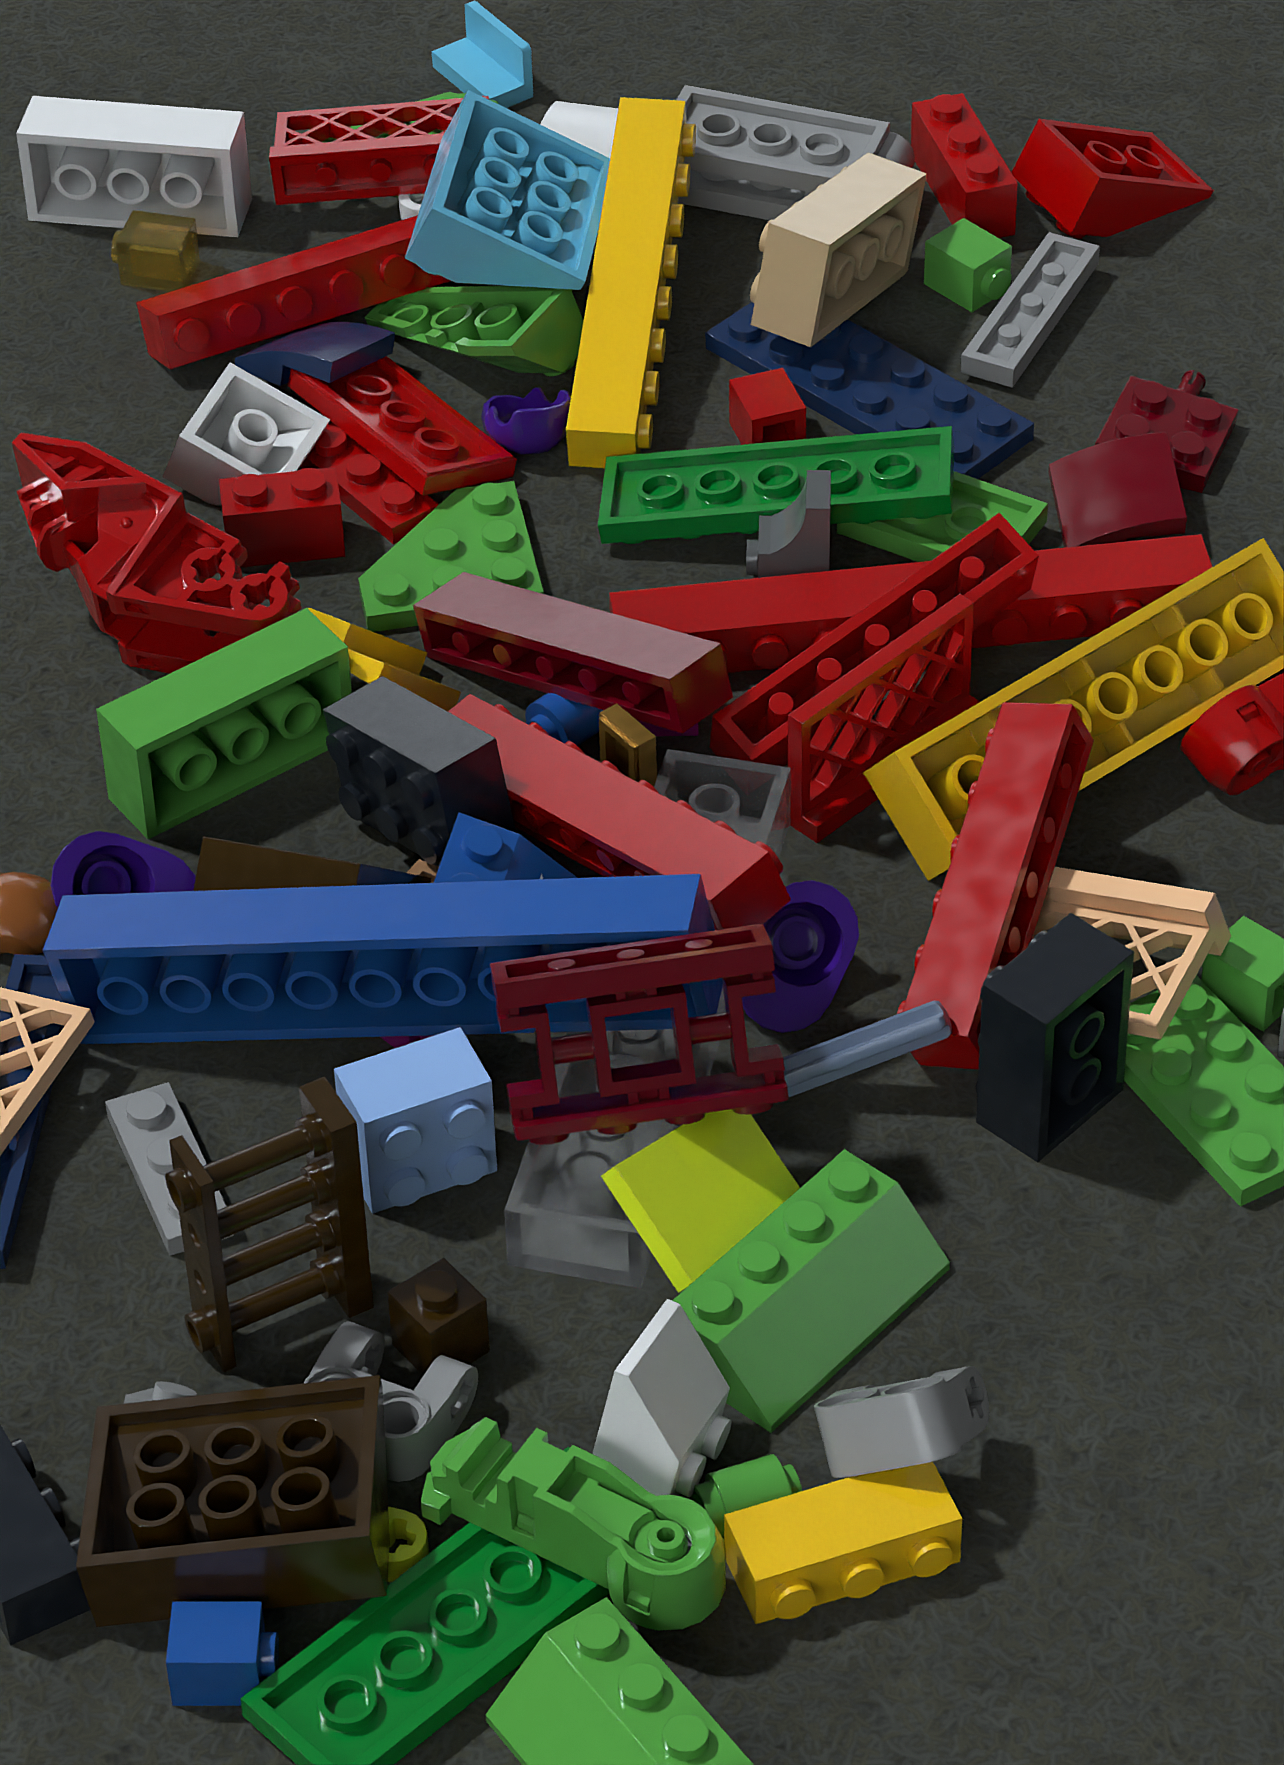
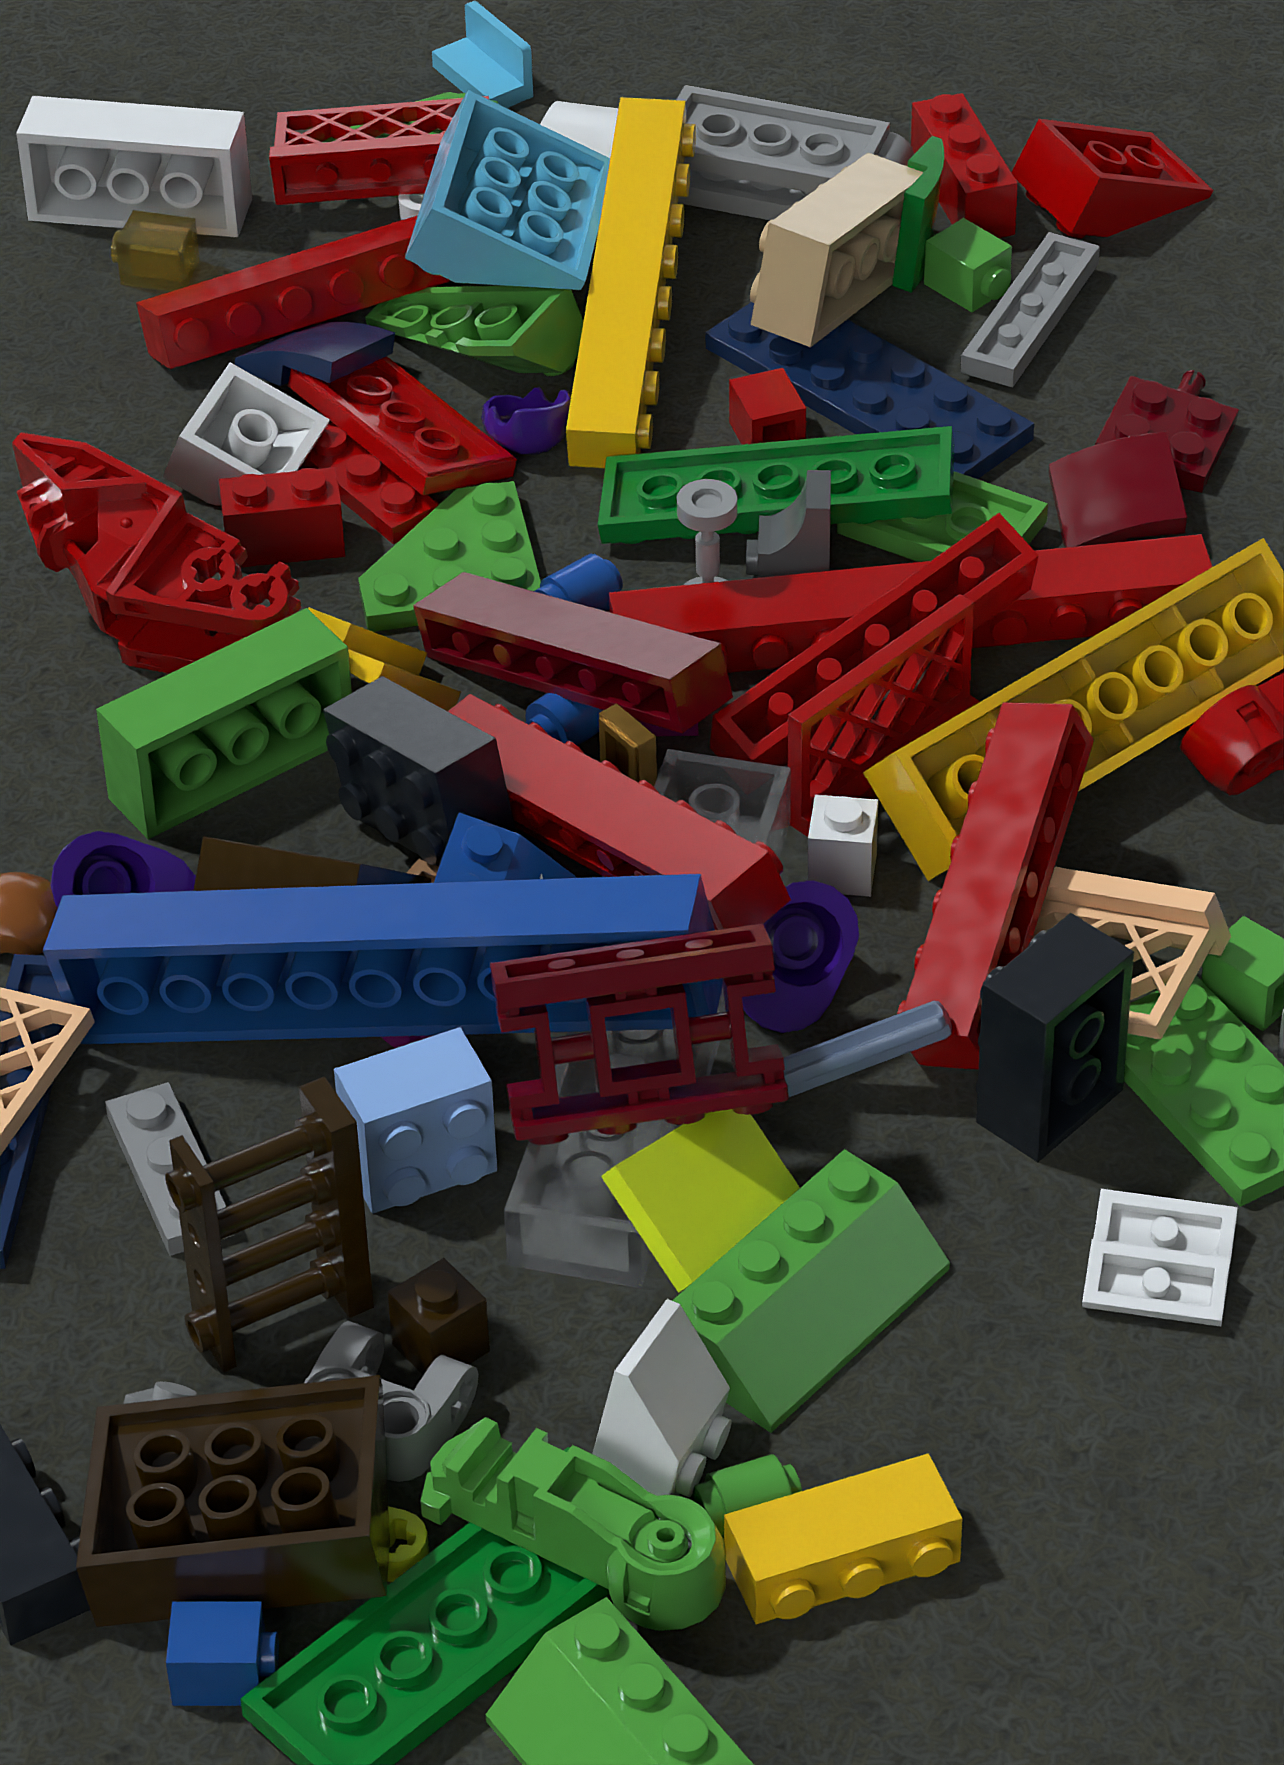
light grey piece [814,1366,989,1478] -> none
none -> blue brick [534,554,623,612]
none -> light grey wheel [677,479,737,585]
none -> white brick [808,795,878,897]
none -> green slope [892,136,944,293]
none -> white slope [1082,1189,1238,1327]

